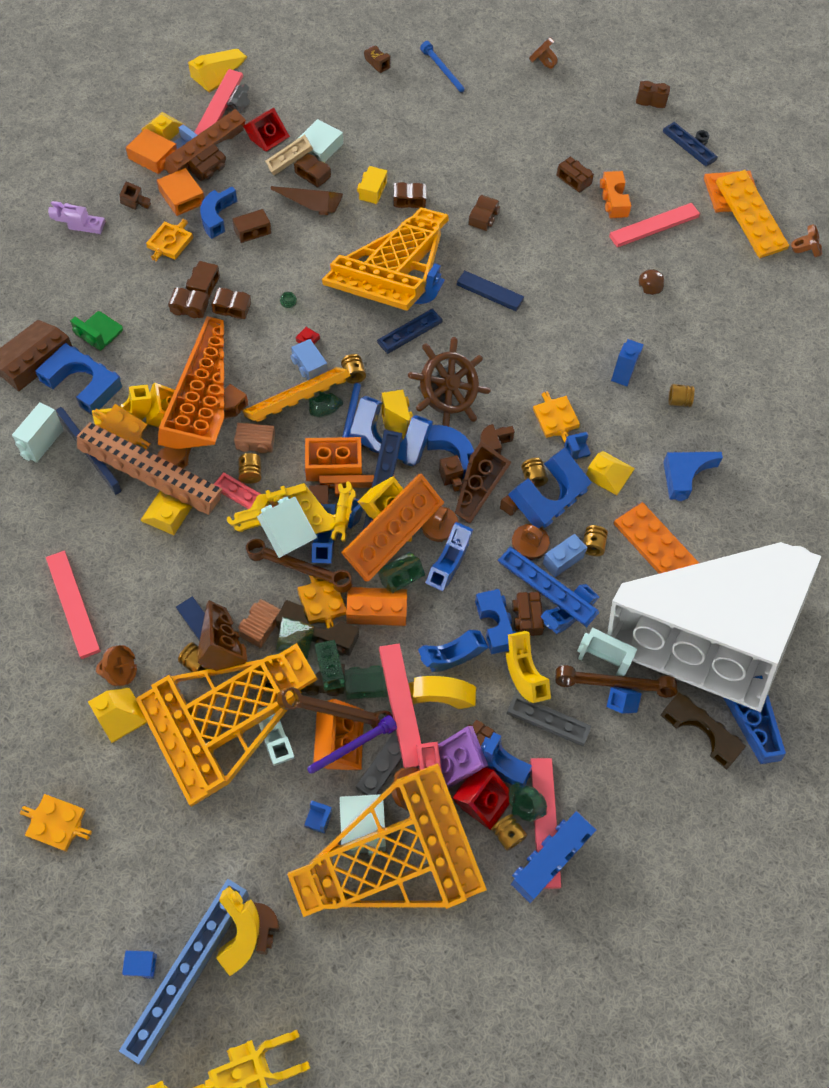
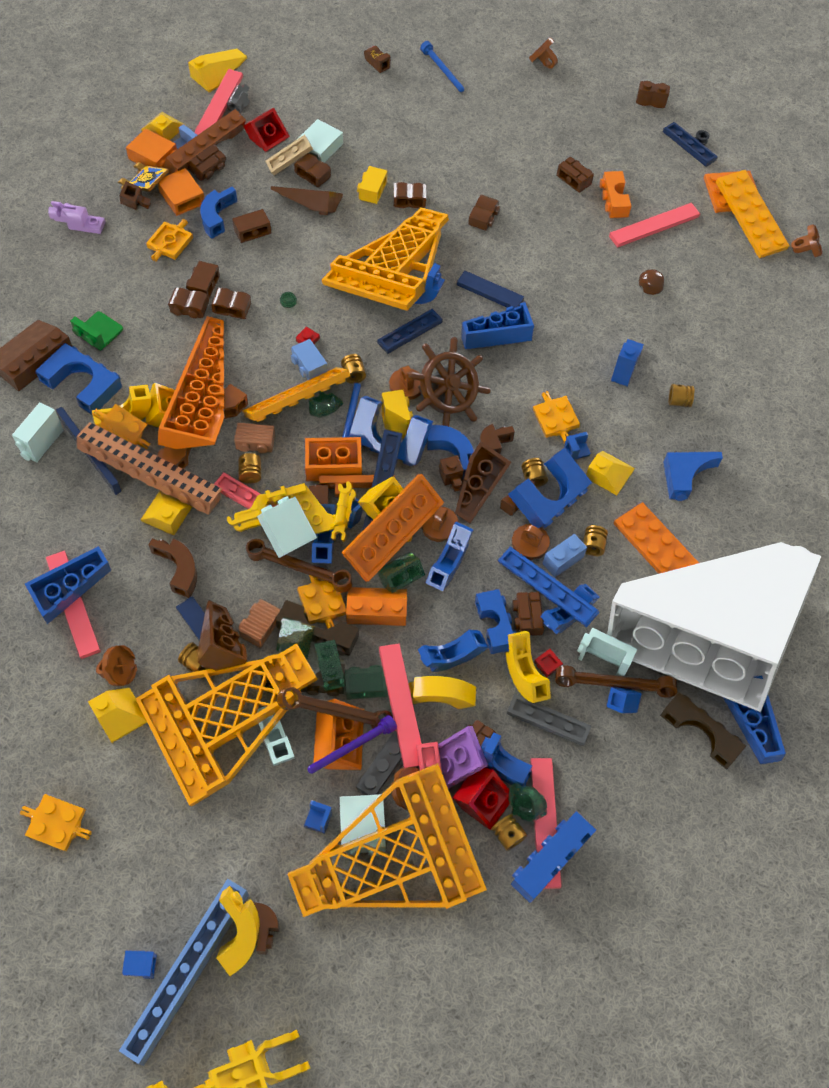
none -> blue wedge [25,546,111,624]
none -> flag [118,162,169,192]
none -> reddish brown arch [148,538,197,598]
none -> dark orange tile [389,365,422,400]
none -> blue wedge [461,302,534,350]
none -> red plate [534,649,563,677]

